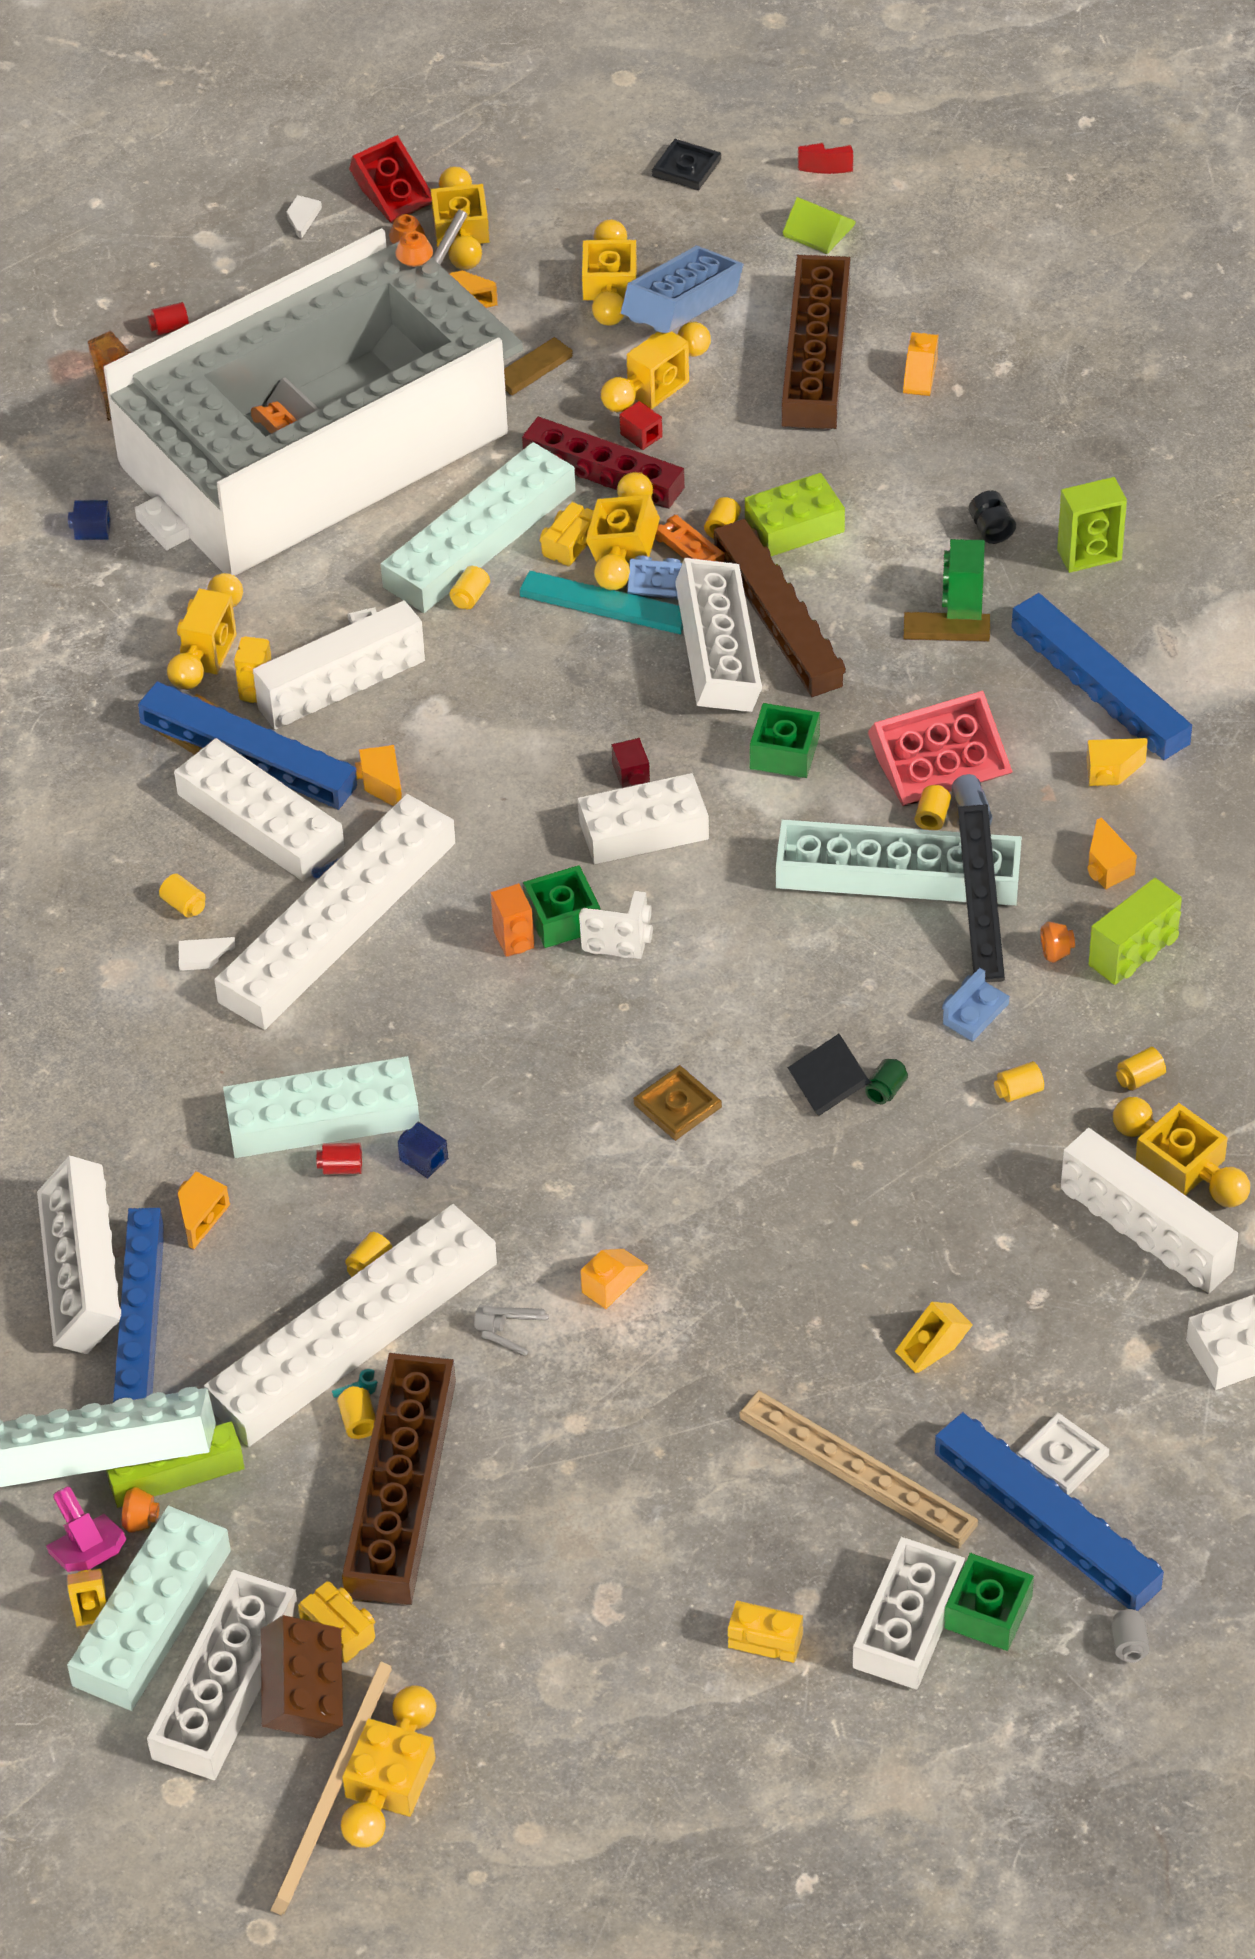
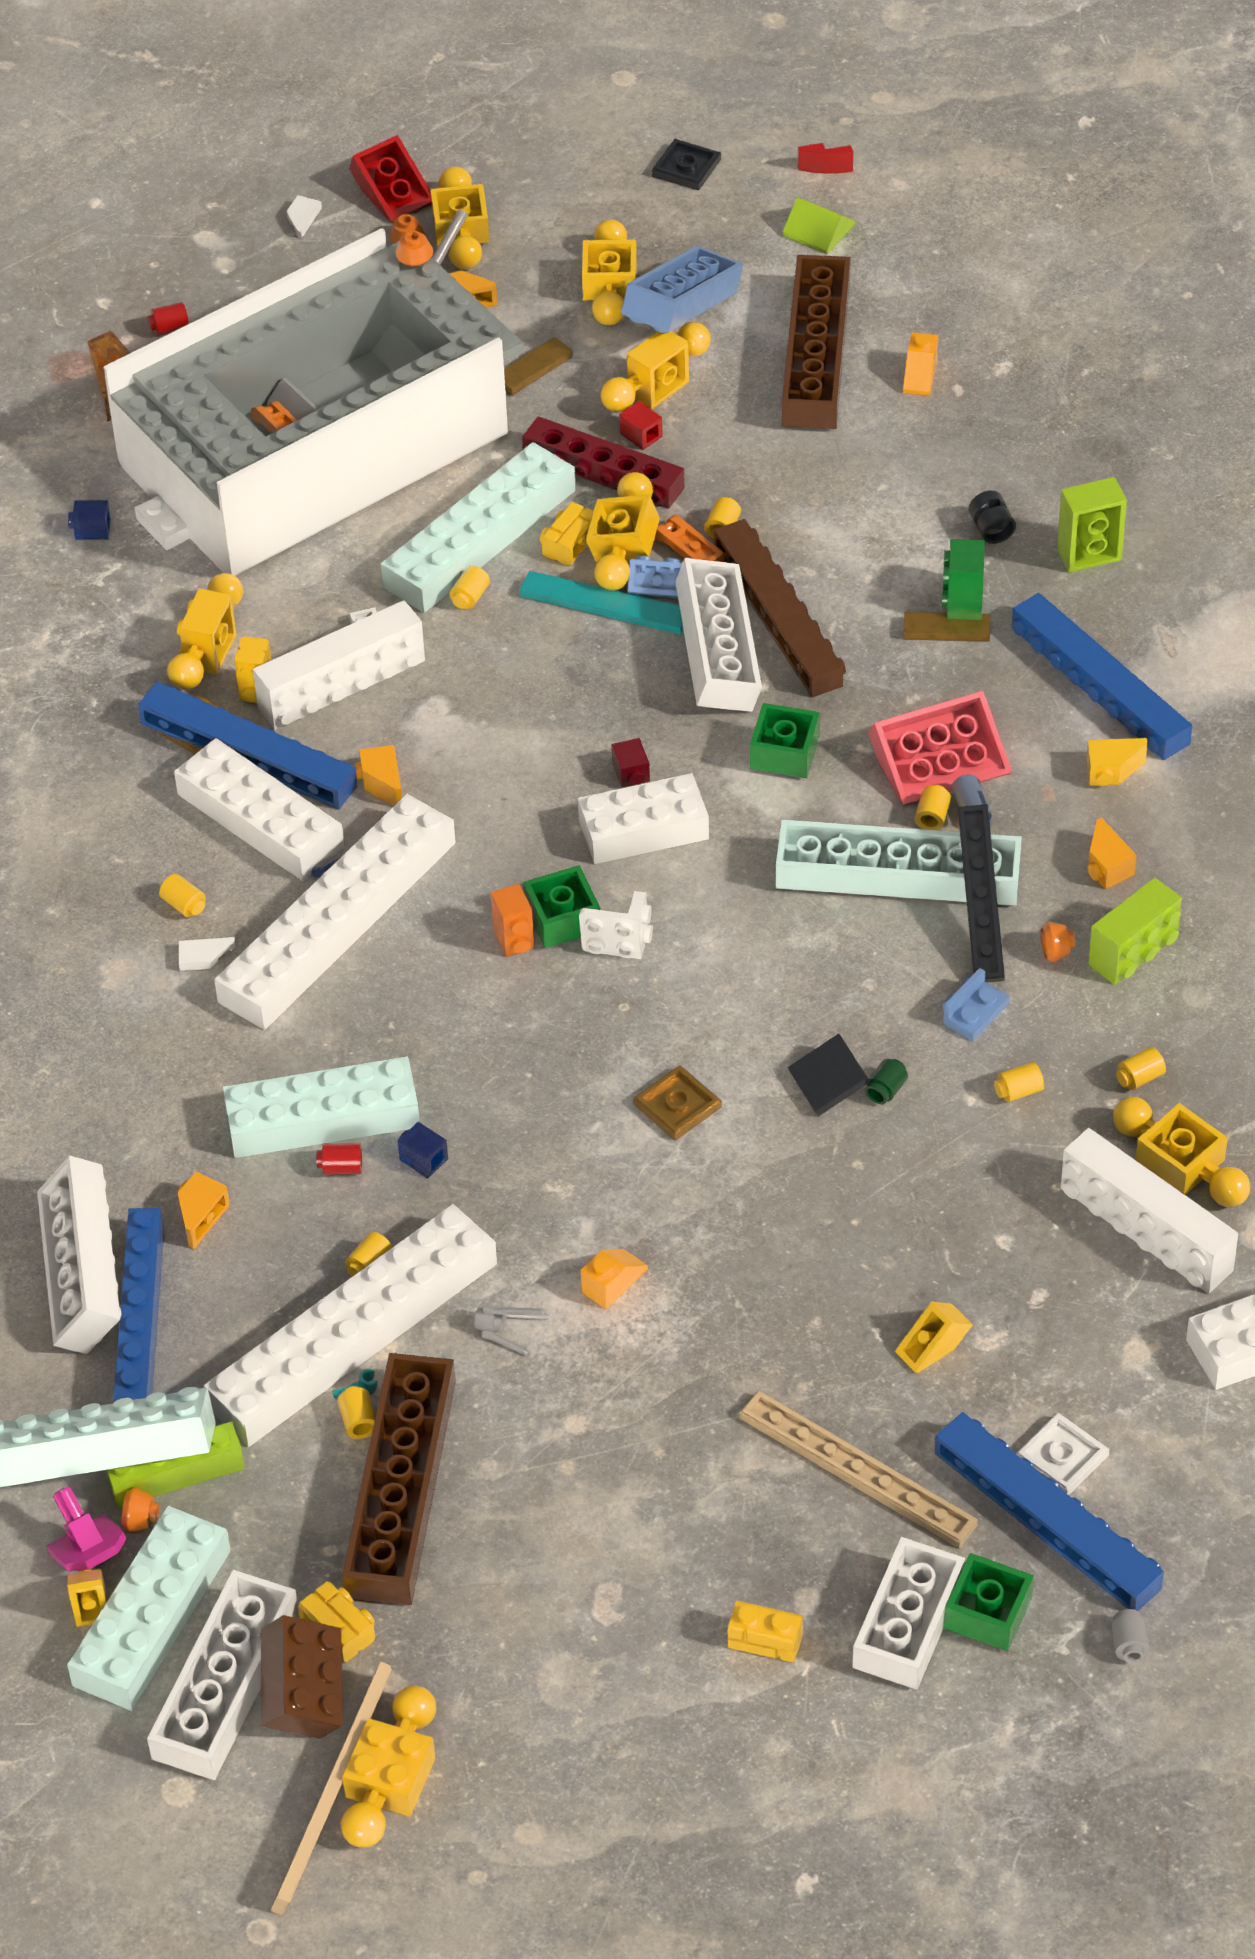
lime brick [745,472,845,557] -> none

